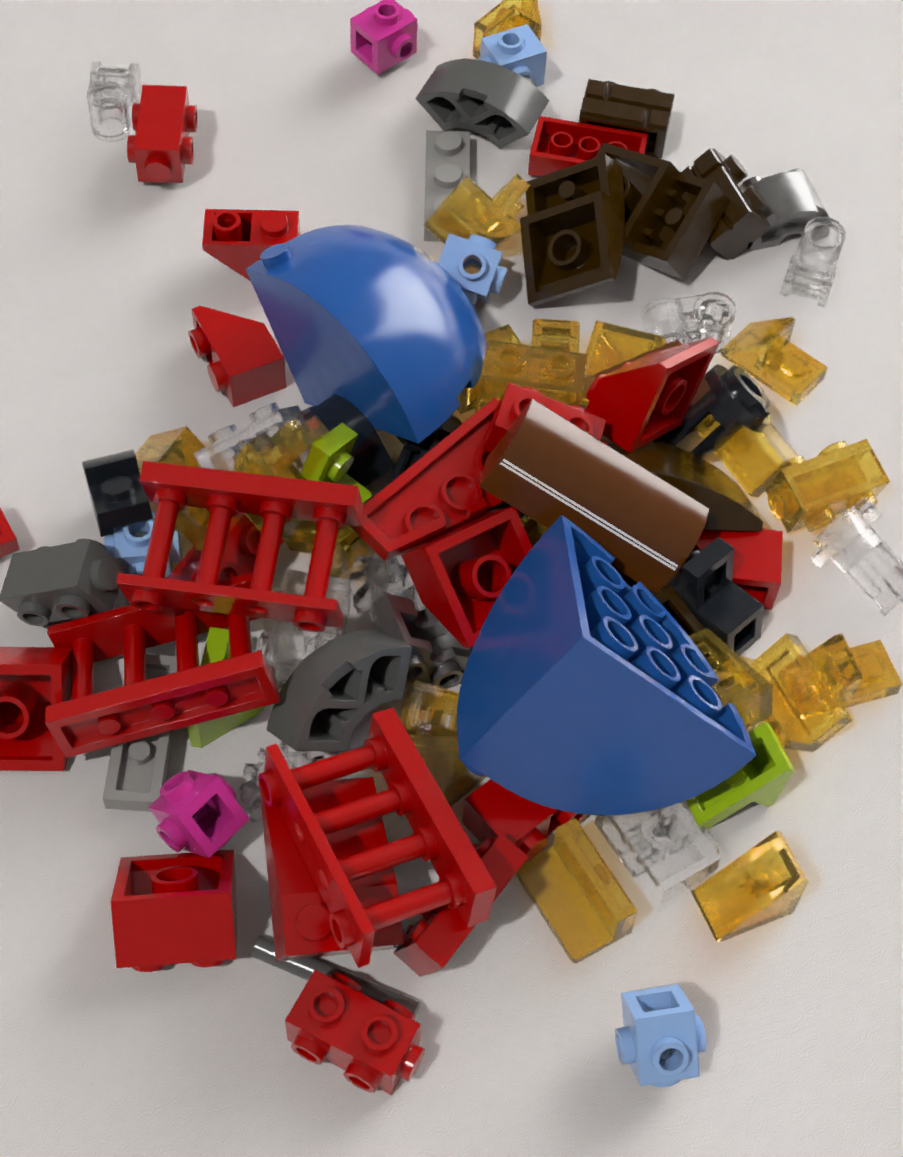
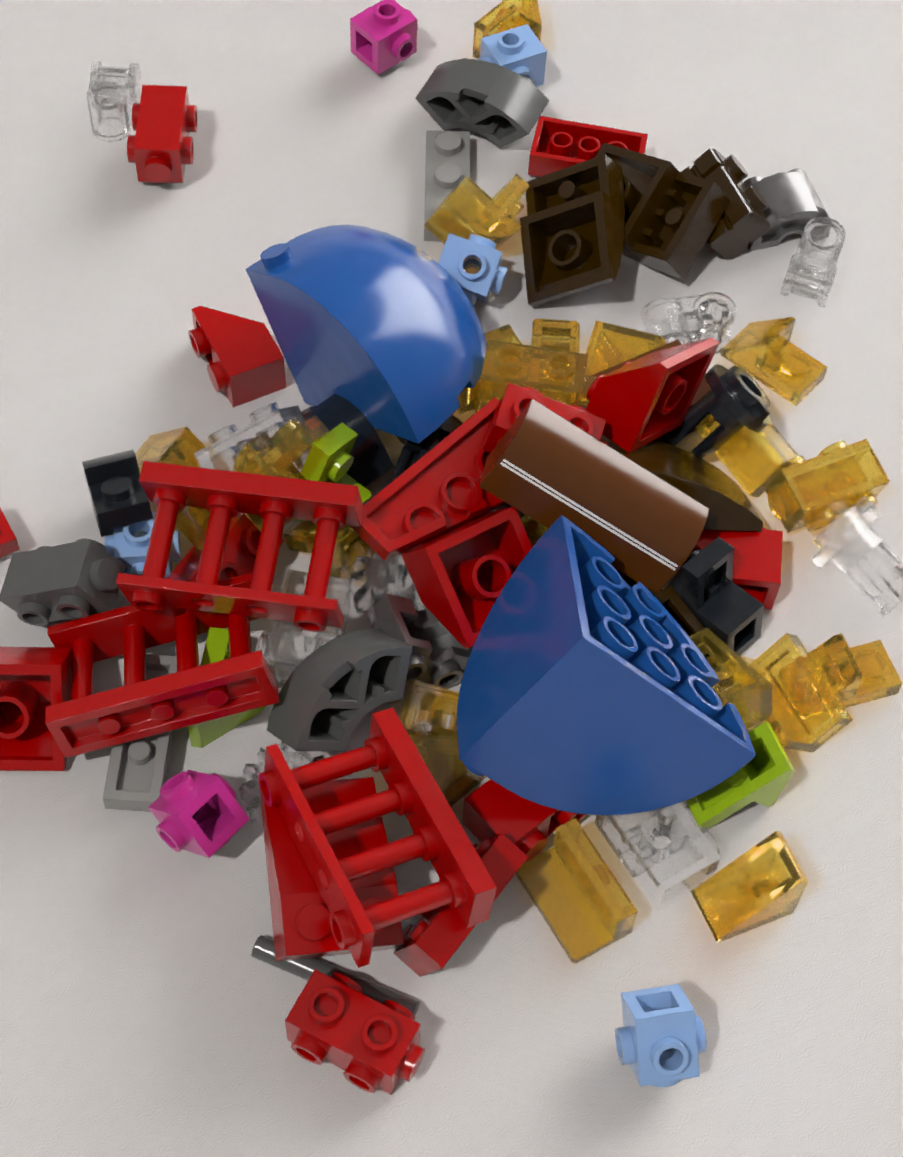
red slope [110,849,237,972] -> none
red slope [202,209,300,281] -> none
dark brown brick [579,79,675,158] -> none

